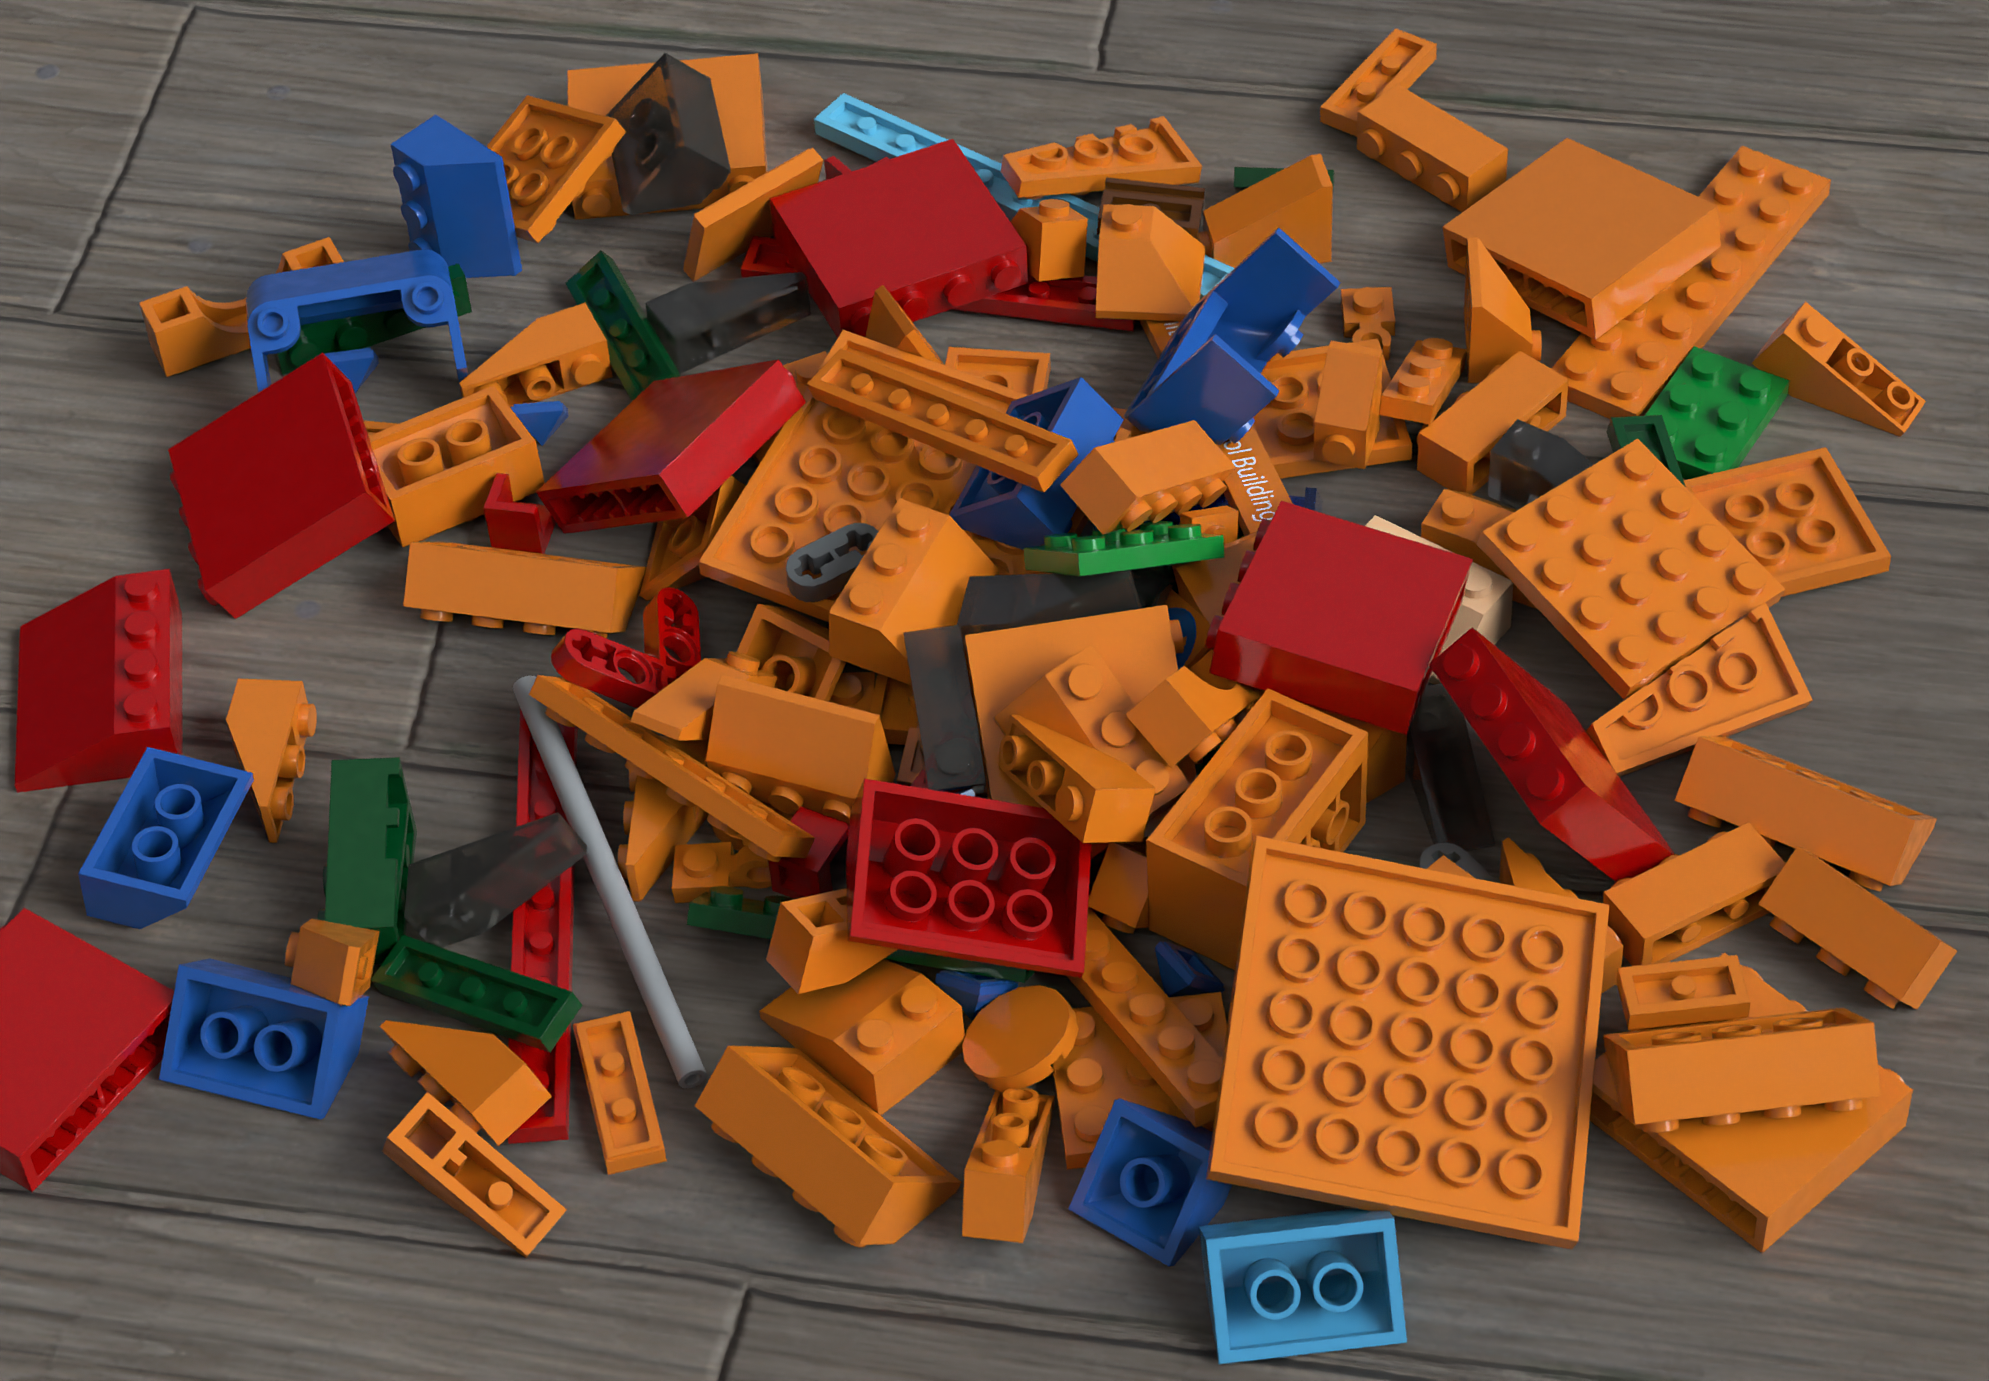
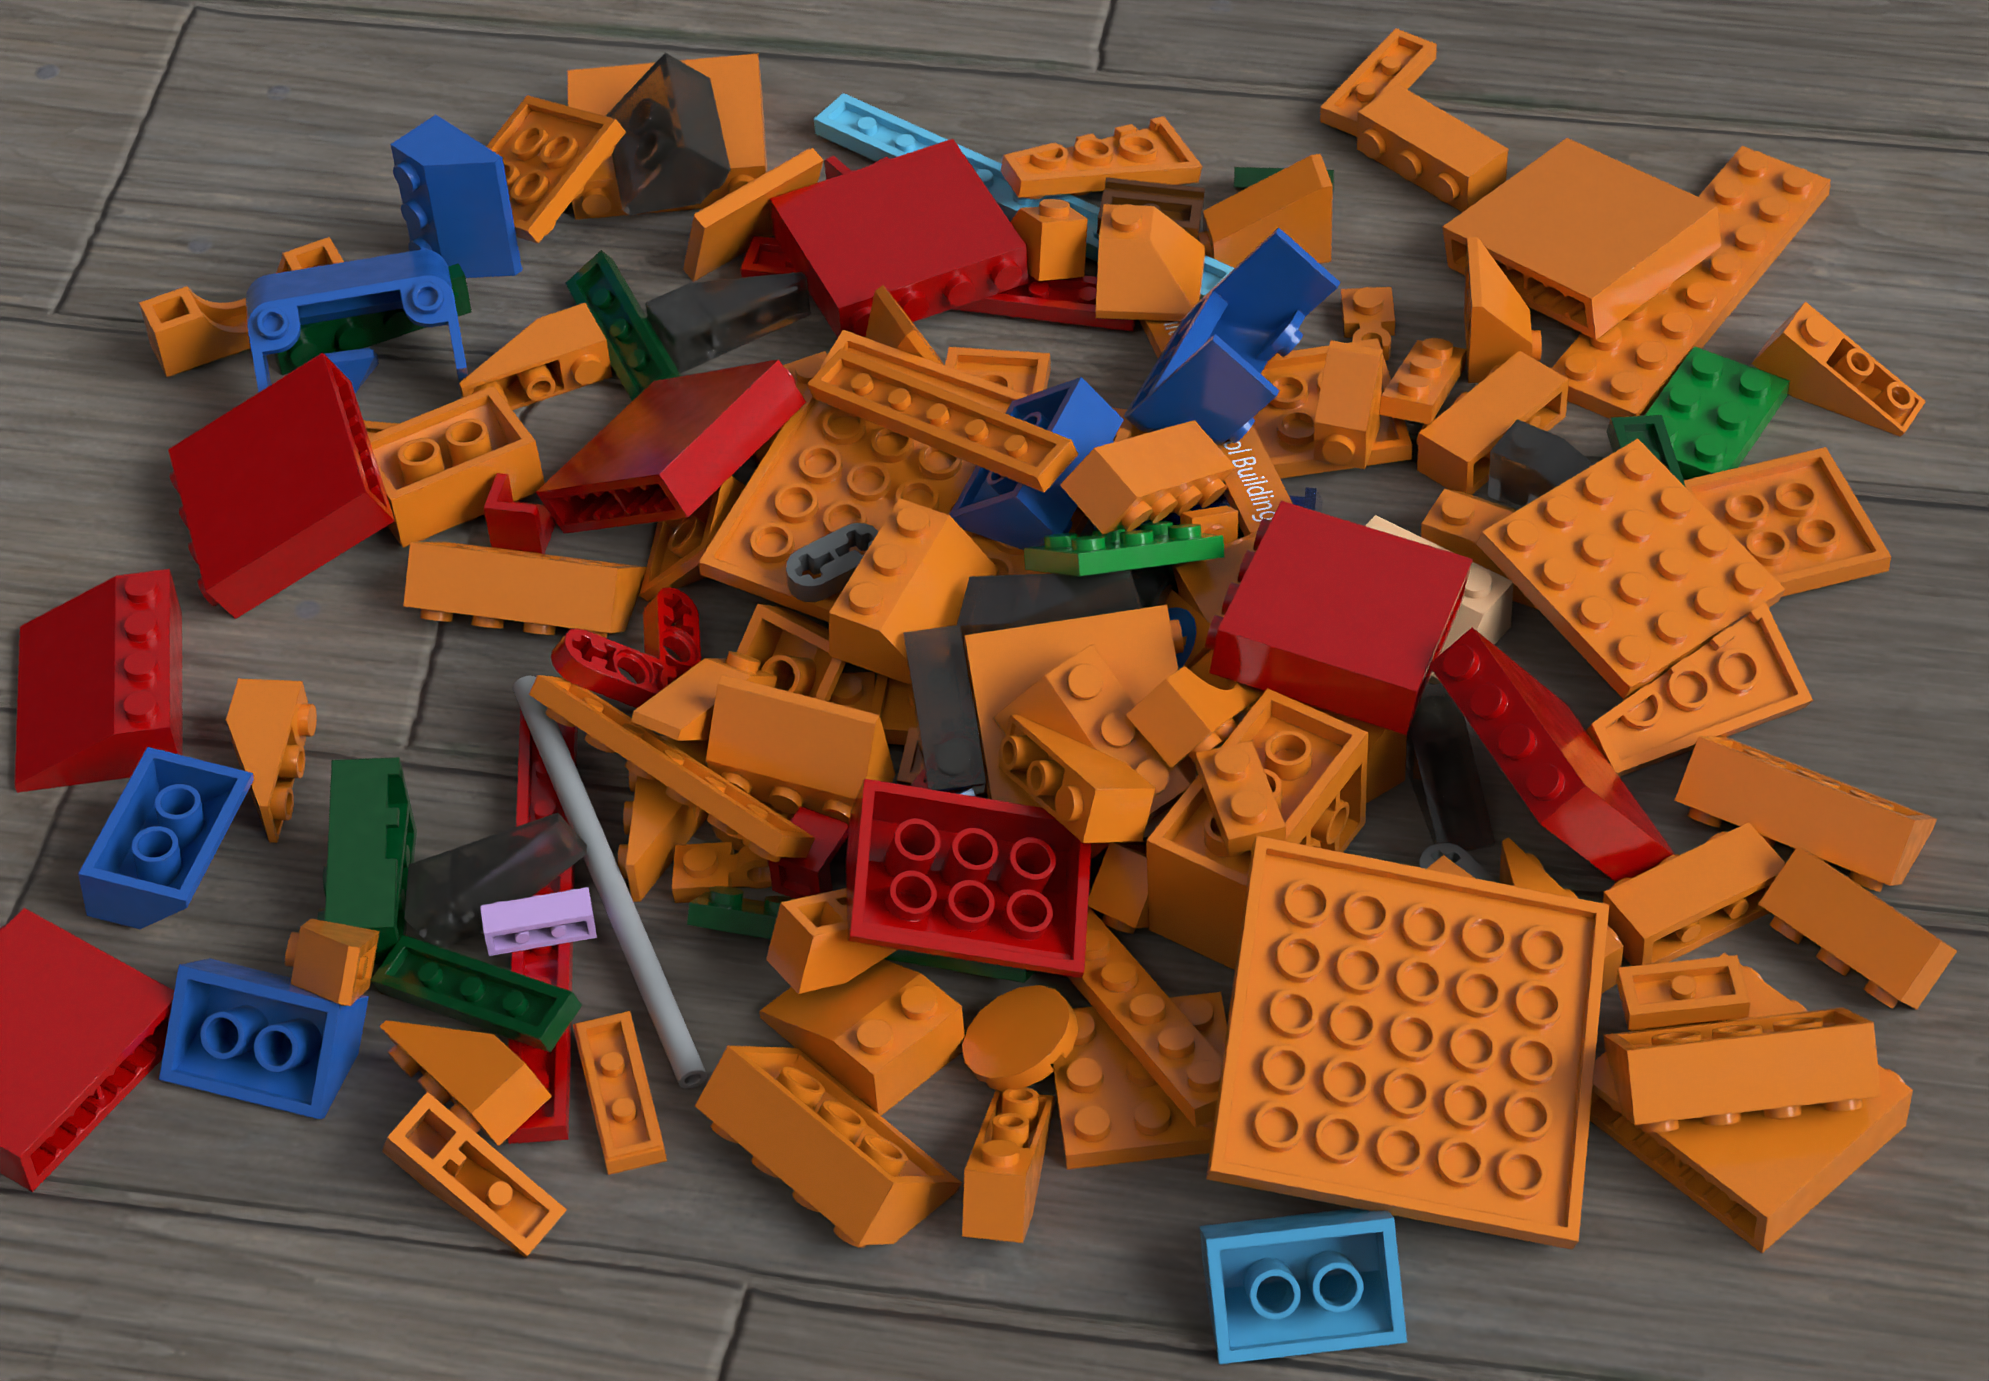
blue slope [511,401,568,446] -> none
blue slope [935,970,1019,1021] -> none
blue slope [1068,1099,1233,1267] -> none
blue slope [1155,941,1225,998] -> none
none -> lavender piece [480,887,597,956]
none -> orange plate [1196,741,1286,855]

